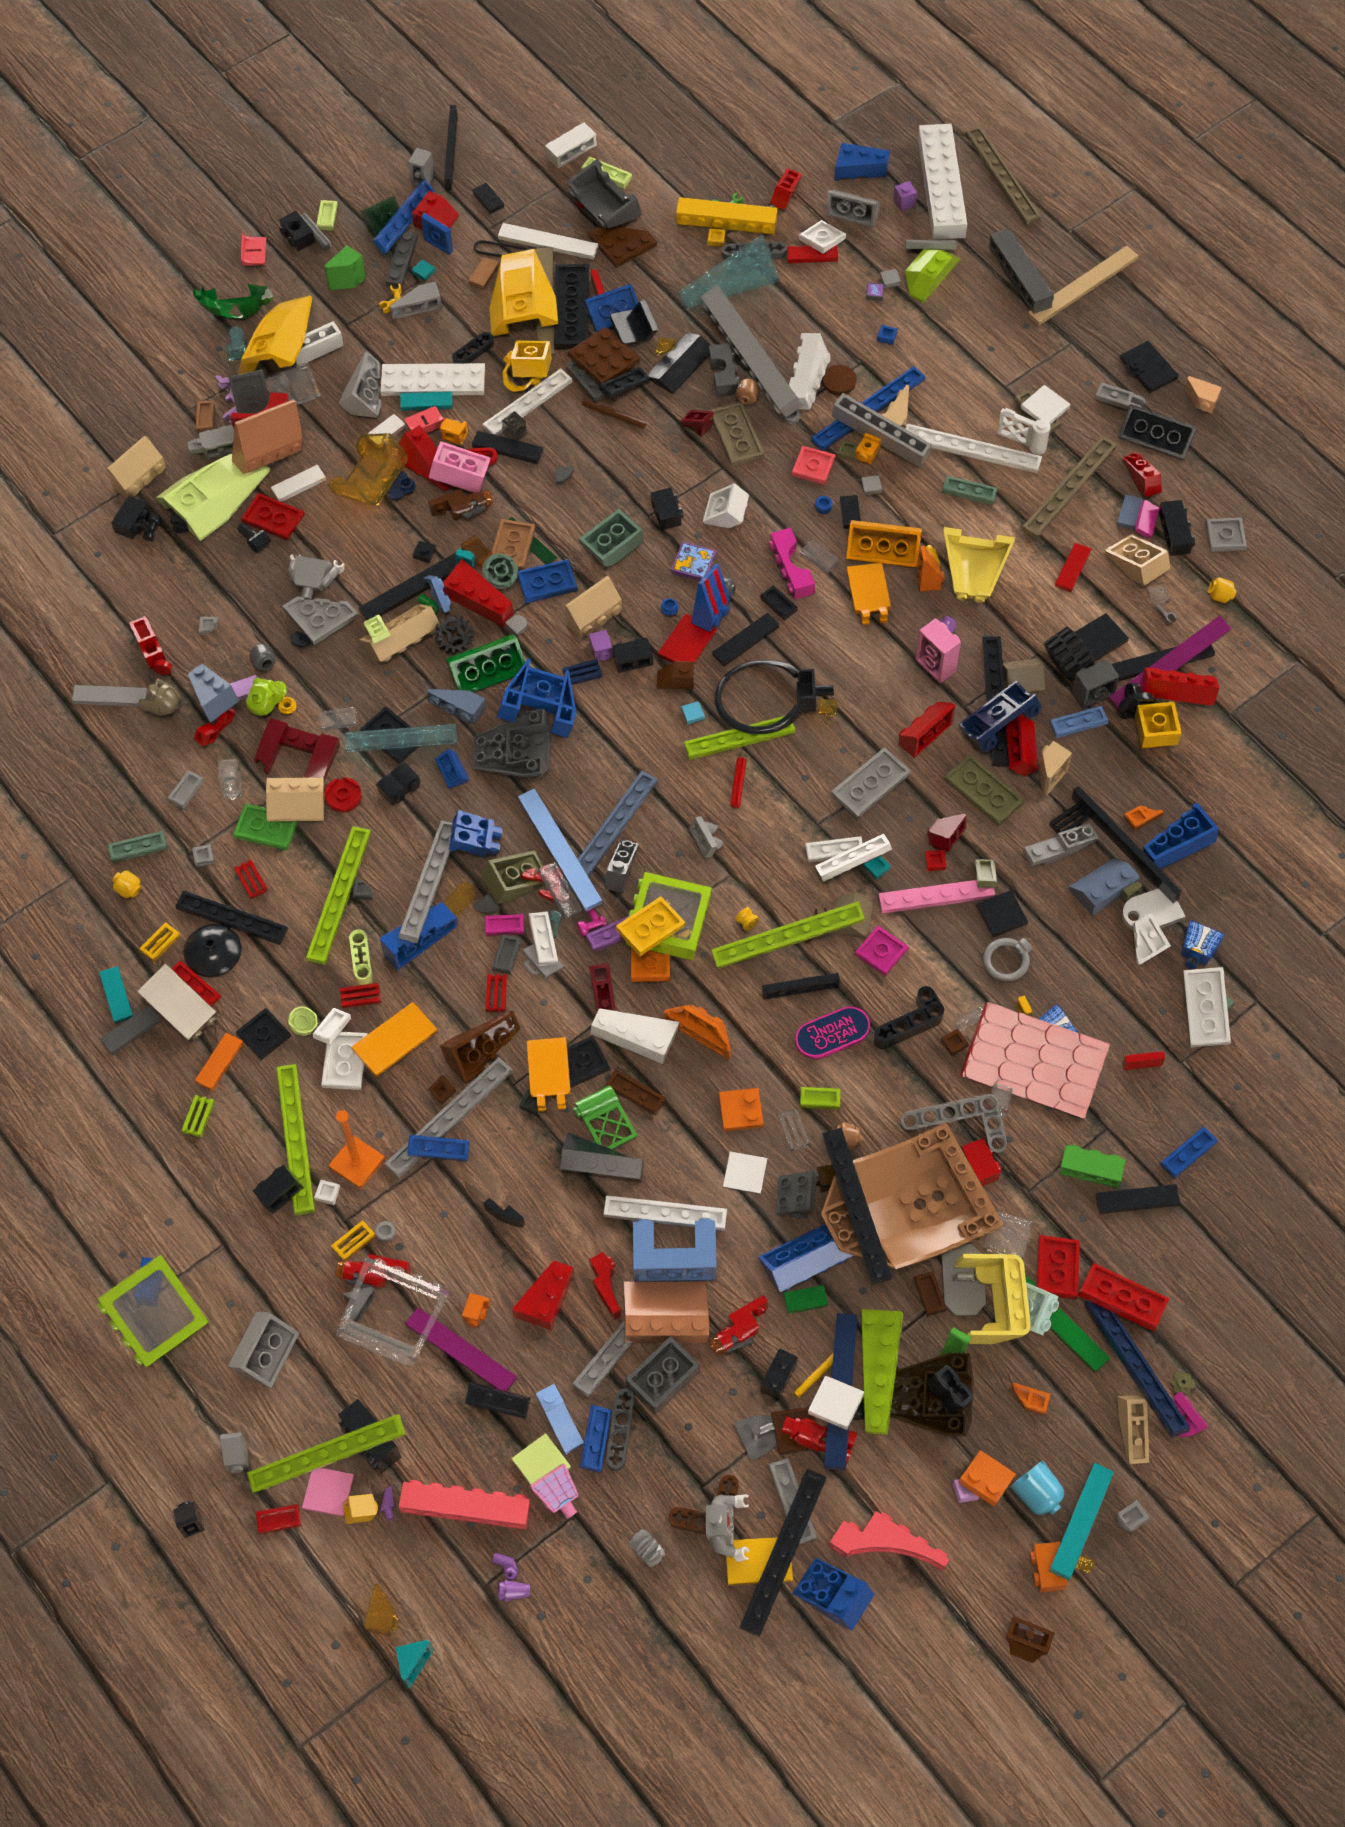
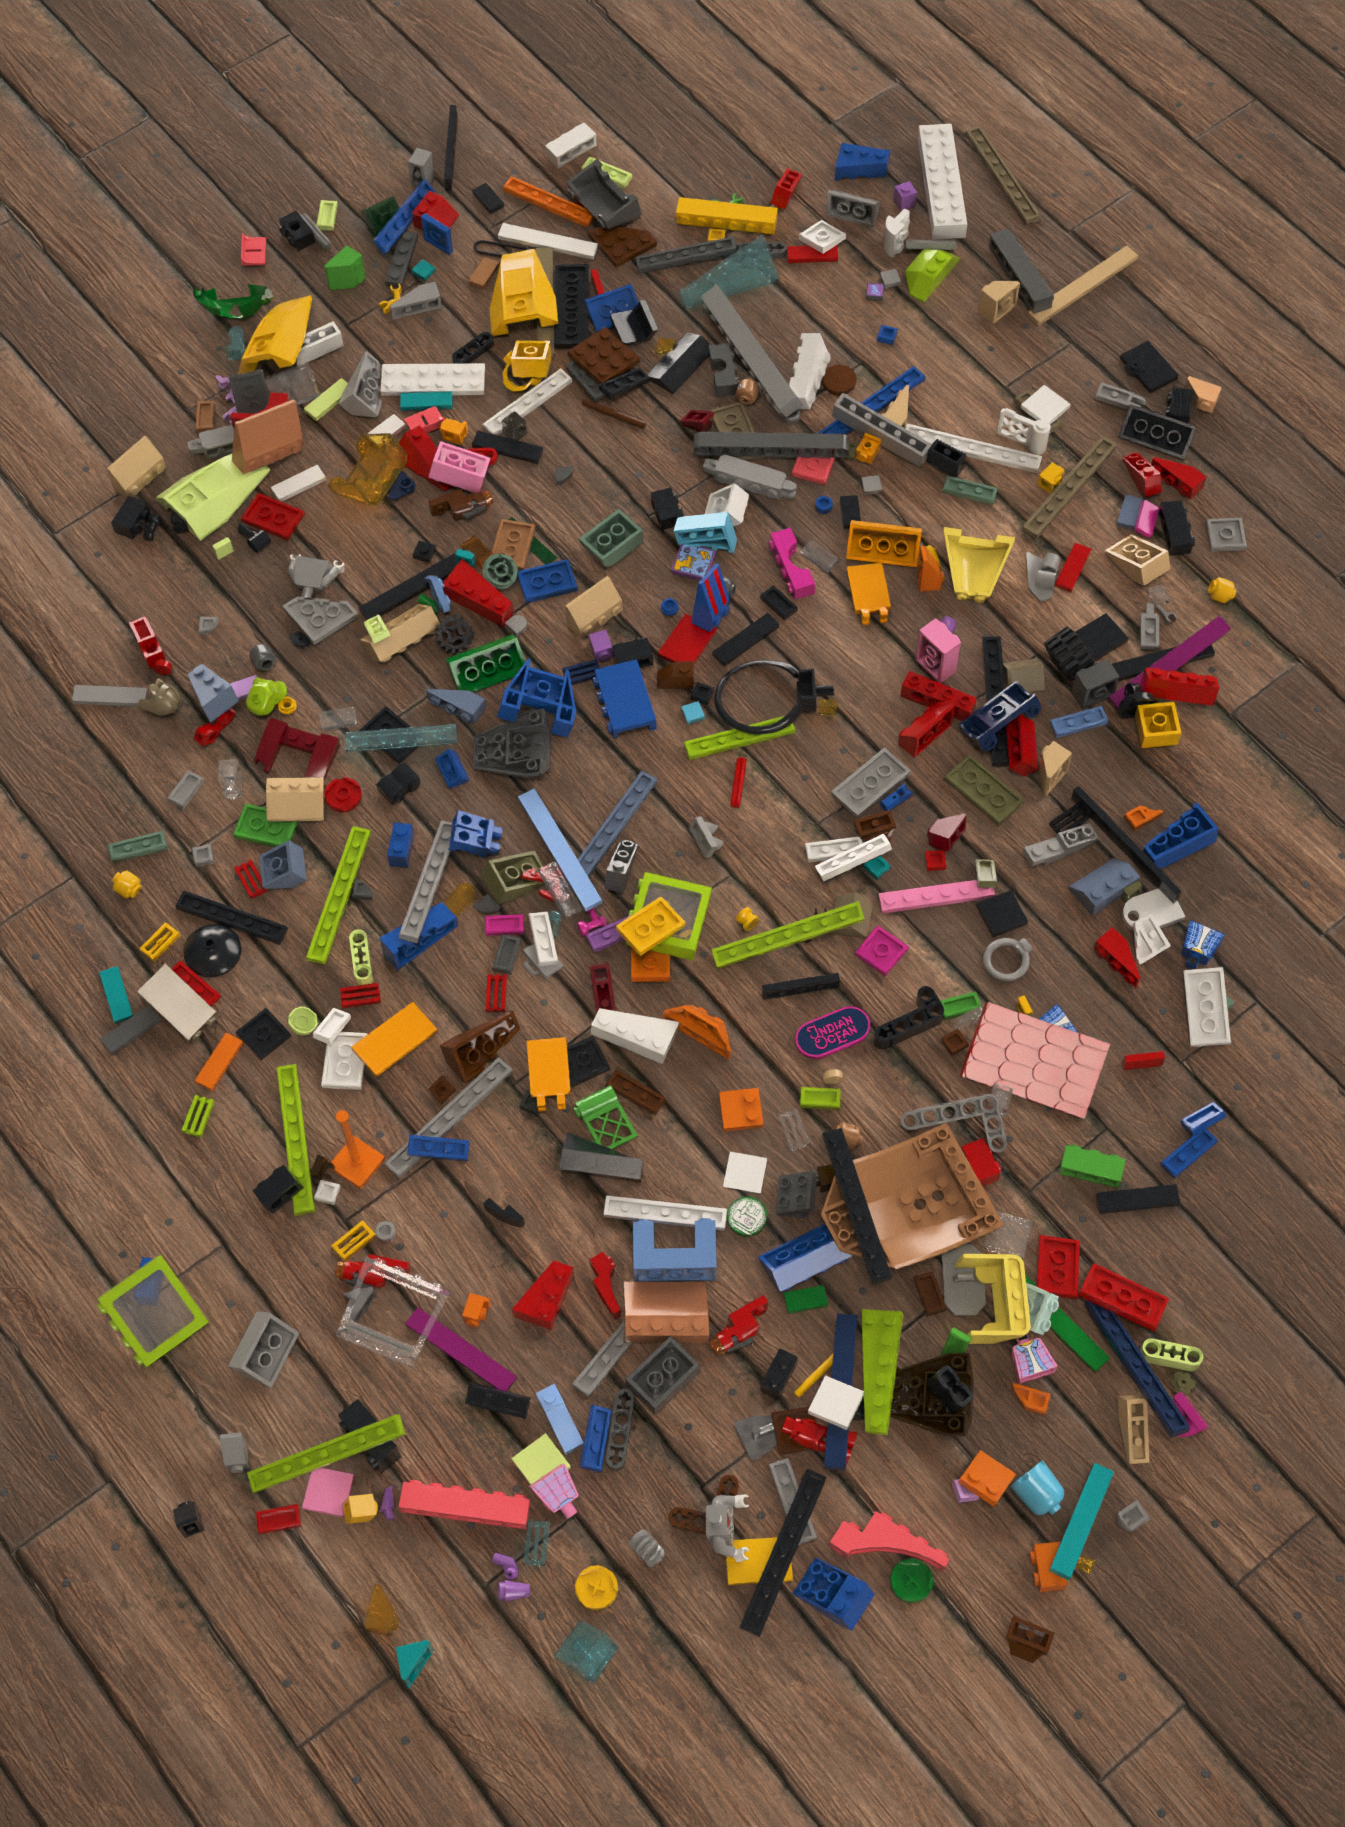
none -> yellowish green tile [212,537,234,560]
none -> sand blue slope [259,840,307,889]
none -> yellowish green tile [304,378,348,421]
none -> dark brown tile [310,1155,335,1180]
none -> blue brick [387,822,415,868]
none -> orange tile [503,176,595,228]
none -> clear light blue tile [523,1520,550,1566]
none -> clear light blue slope [554,1620,619,1684]
none -> yellow tile [575,1565,618,1610]
none -> blue panel [592,659,657,739]
none -> dark grey tile [635,236,737,273]
none -> medium azure wedge [674,512,737,553]
none -> black tile [691,682,714,705]
none -> dark grey beam [693,432,849,458]
none -> light grey hinge [703,455,797,500]
none -> tile [727,1197,767,1237]
none -> tan tile [823,1069,843,1084]
none -> reddish brown slope [854,810,896,843]
none -> blue bar [880,784,913,811]
none -> white brick [884,209,910,258]
none -> green tile [890,1558,933,1603]
none -> red brick [900,671,977,721]
none -> black brick [926,439,966,477]
none -> bright green tile [940,992,982,1021]
none -> tan slope [978,281,1020,324]
none -> torso [1010,1334,1057,1384]
none -> light grey panel [1026,552,1061,603]
none -> yellow brick [1037,462,1065,495]
none -> red slope [1094,927,1141,988]
none -> light grey hinge [1140,603,1159,650]
none -> yellowish green beam [1140,1339,1203,1371]
none -> red slope [1151,457,1206,499]
none -> black brick [1165,387,1193,424]
none -> blue tile [1181,1102,1226,1136]

